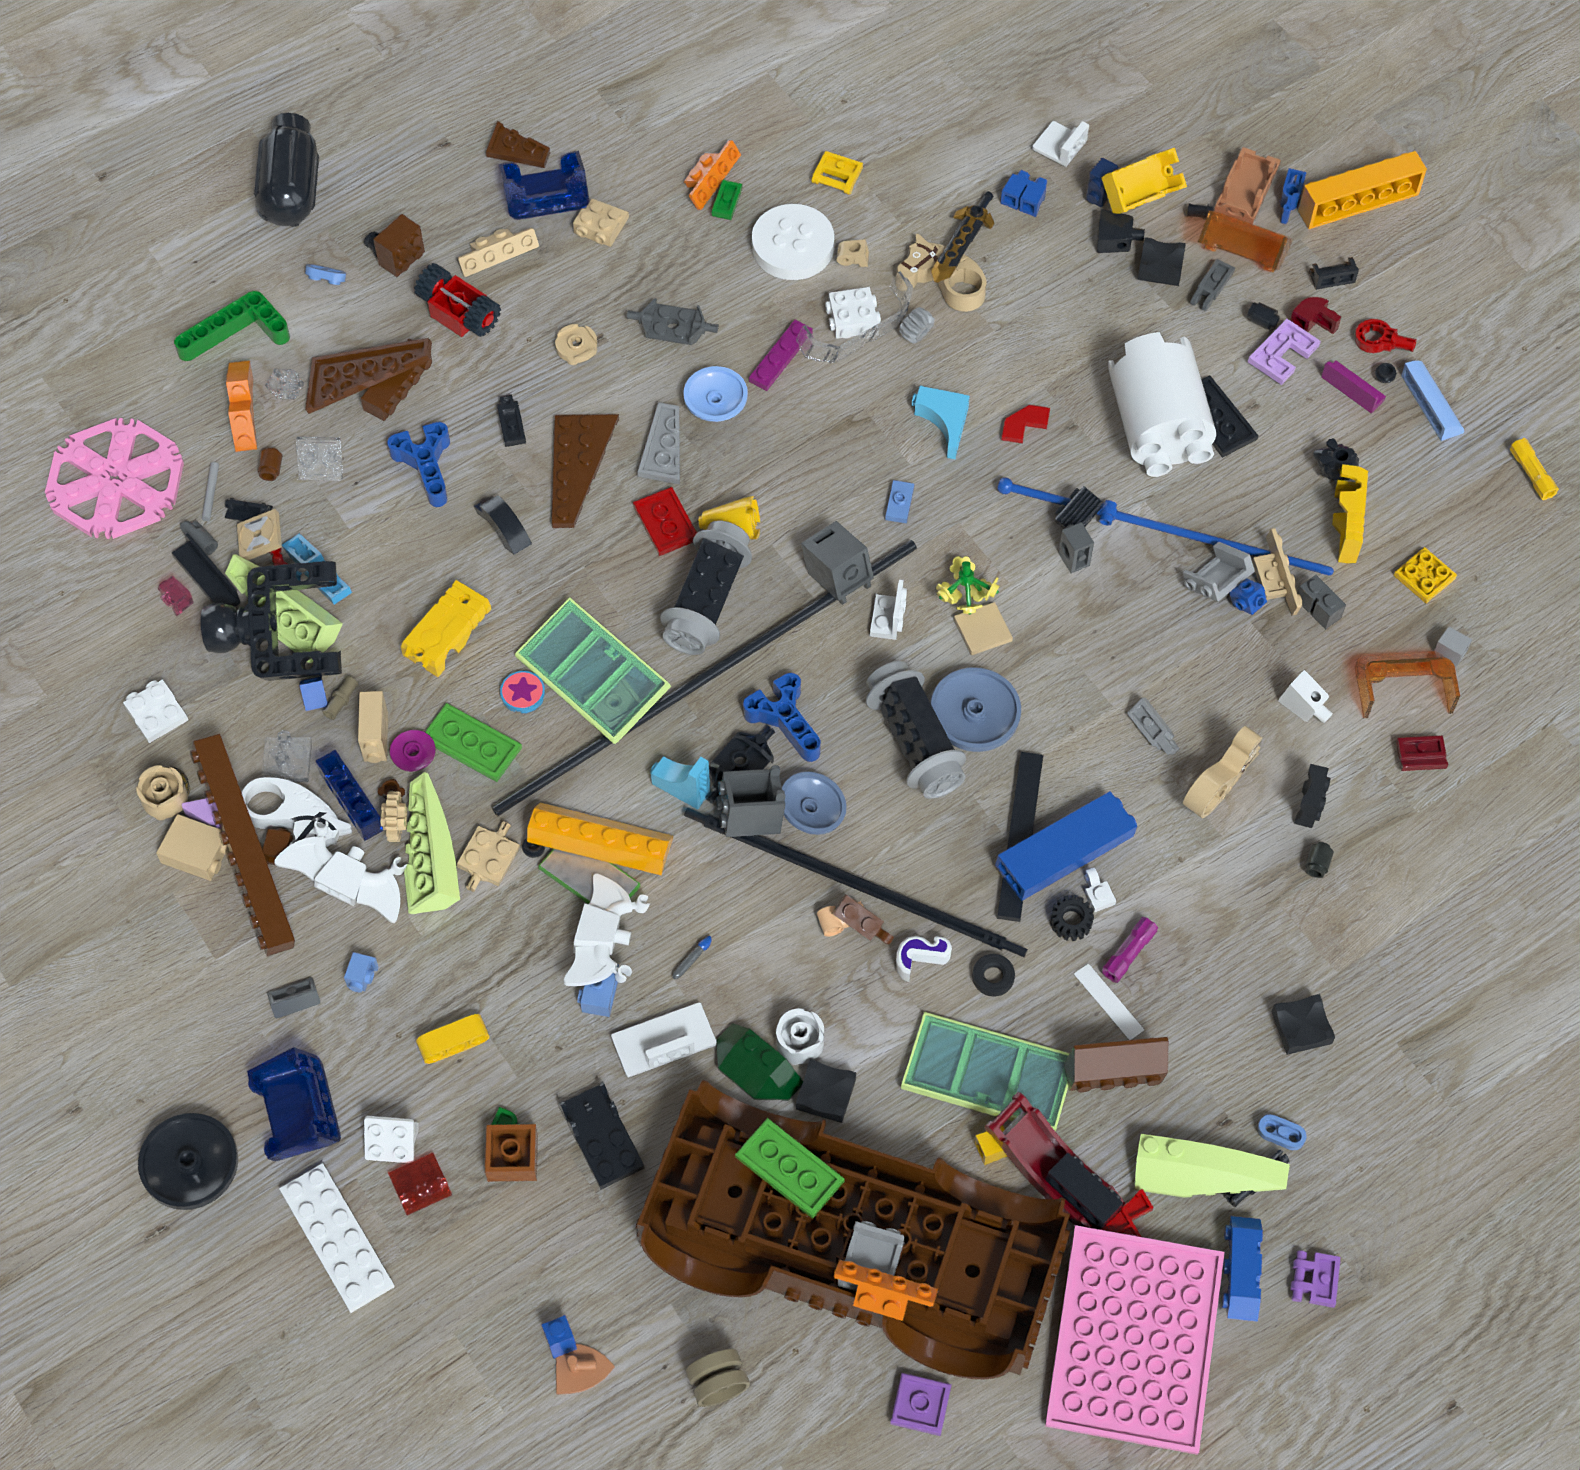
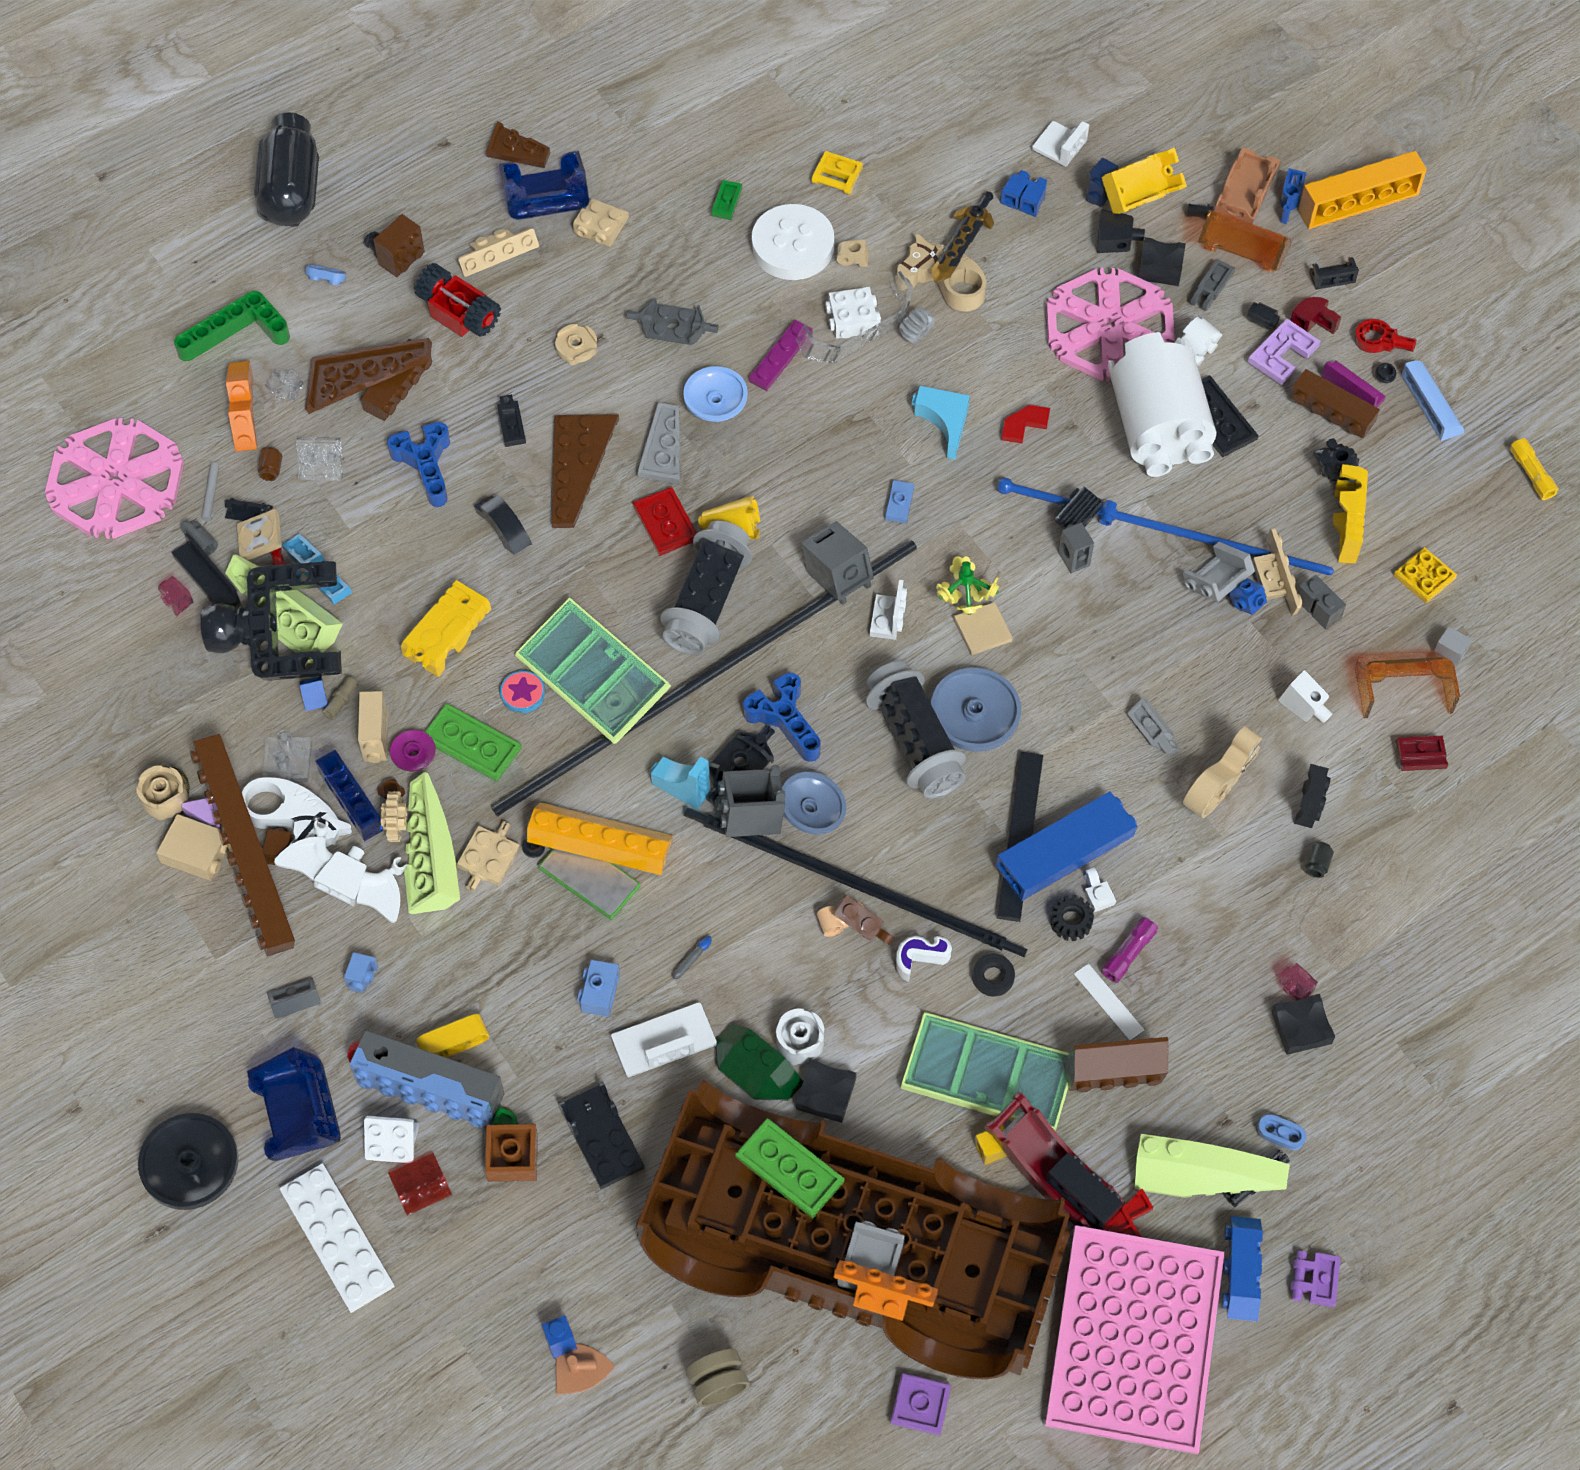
white plate [123,679,188,743] -> none
white torso [564,874,650,986] -> none
orange bracket [684,140,741,210] -> none
none -> piece [347,1030,504,1128]
none -> bright pink plate [1047,268,1175,382]
none -> white brick [1175,316,1222,366]
none -> clear pink brick [1279,963,1318,1001]
none -> reddish brown brick [1290,369,1380,439]

